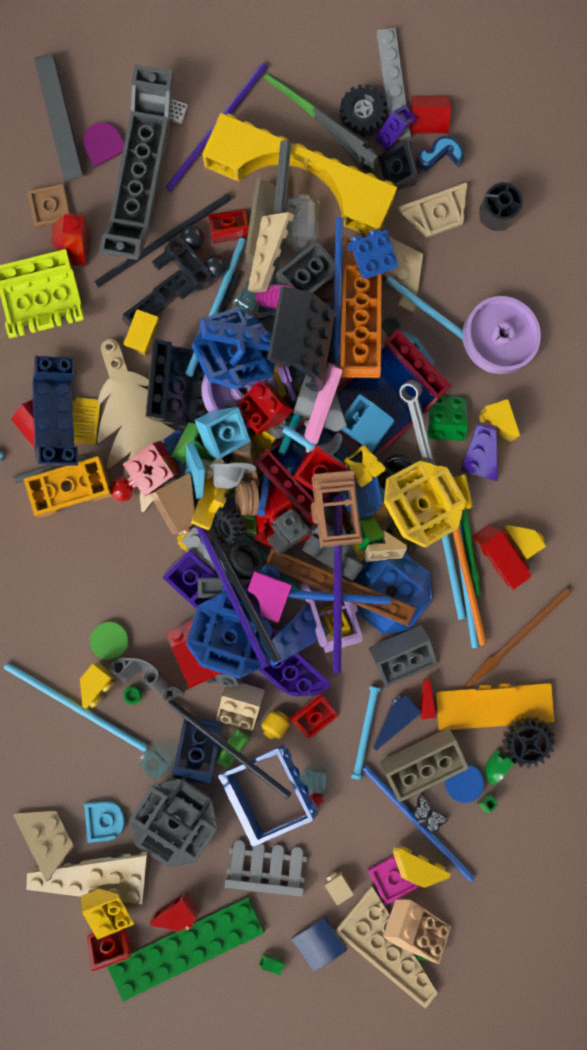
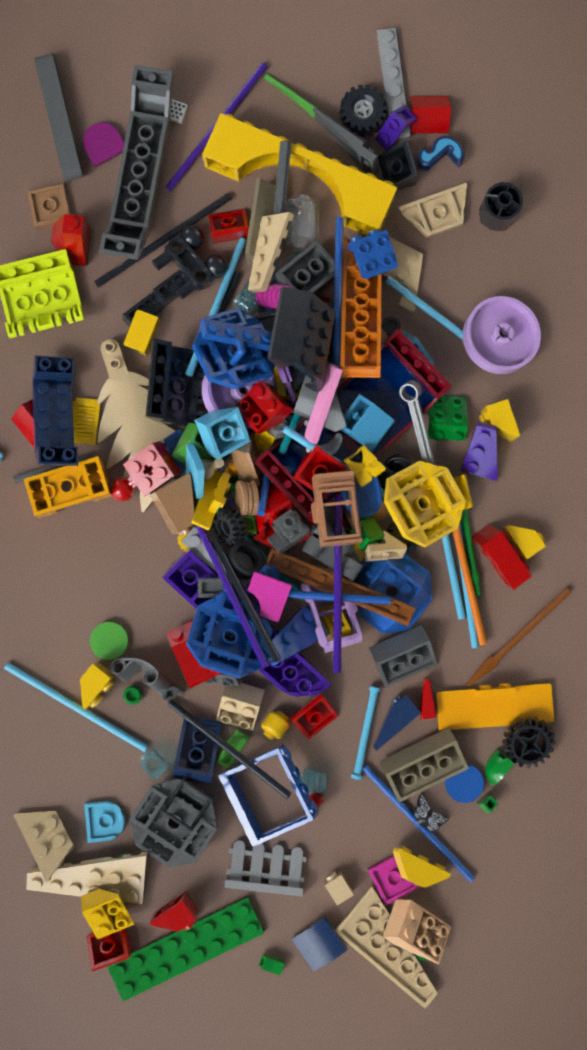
light grey piece [209,463,256,489] -> none

